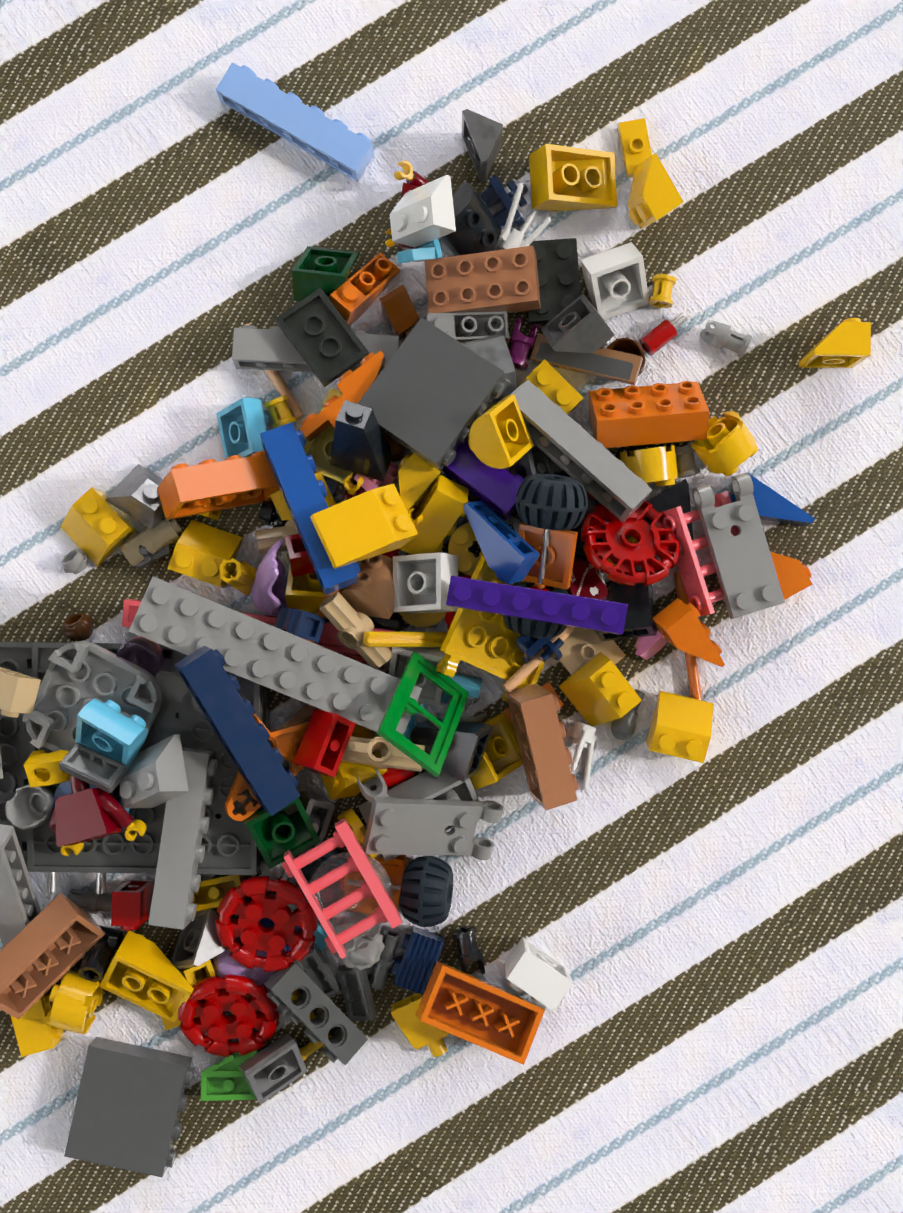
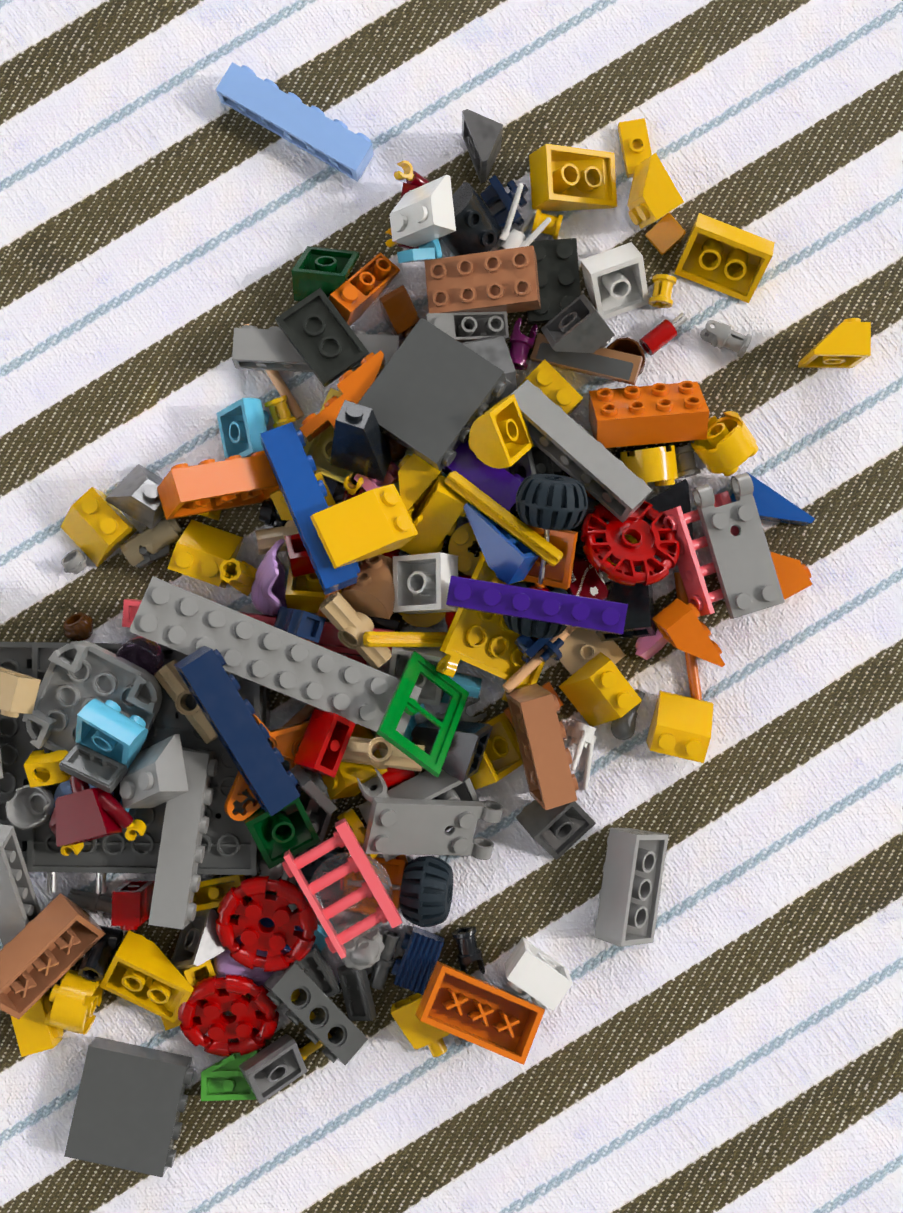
none -> tan piece [154,660,218,744]
none -> dark grey plate [291,764,337,815]
none -> yellow axle [444,471,563,566]
none -> flat silver slope [515,800,596,860]
none -> yellow bush [531,209,563,239]
none -> light grey slope [594,828,669,947]
none -> light orange slope [645,213,686,256]
none -> yellow slope [674,213,775,303]

